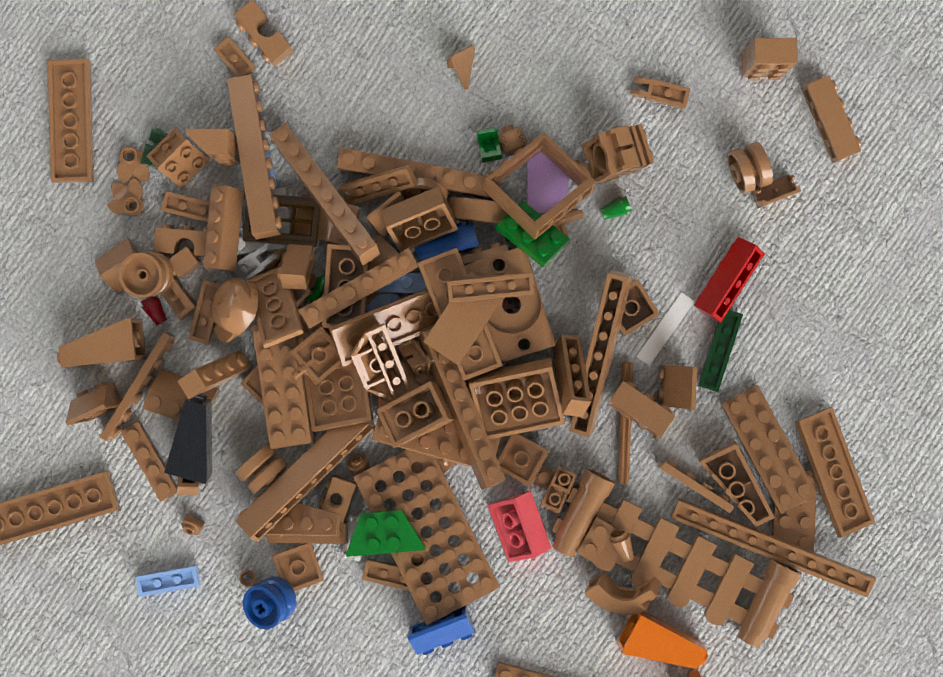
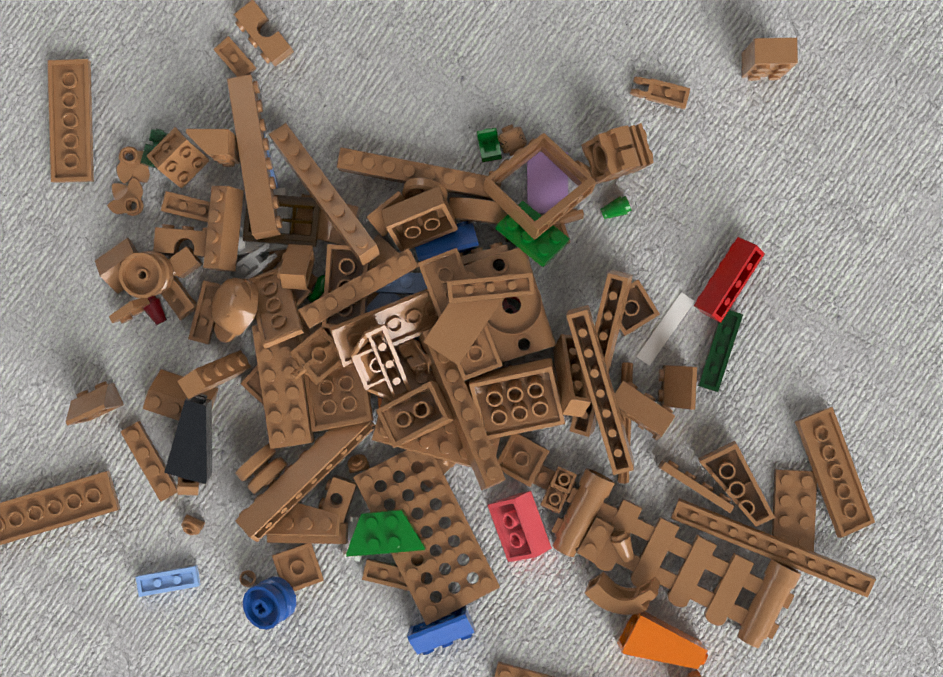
medium nougat slope [57,318,147,368] -> none
medium nougat plate [100,332,176,441] -> none
medium nougat plate [338,165,418,205] -> none
medium nougat piece [447,45,475,89] -> none
medium nougat plate [721,385,817,514] -> none
medium nougat wheel [728,142,773,194] -> none
medium nougat hinge [751,175,801,209] -> none
medium nougat brick [801,75,861,163] -> none
none -> medium nougat plate [109,298,150,324]
none -> medium nougat brick [566,305,634,475]

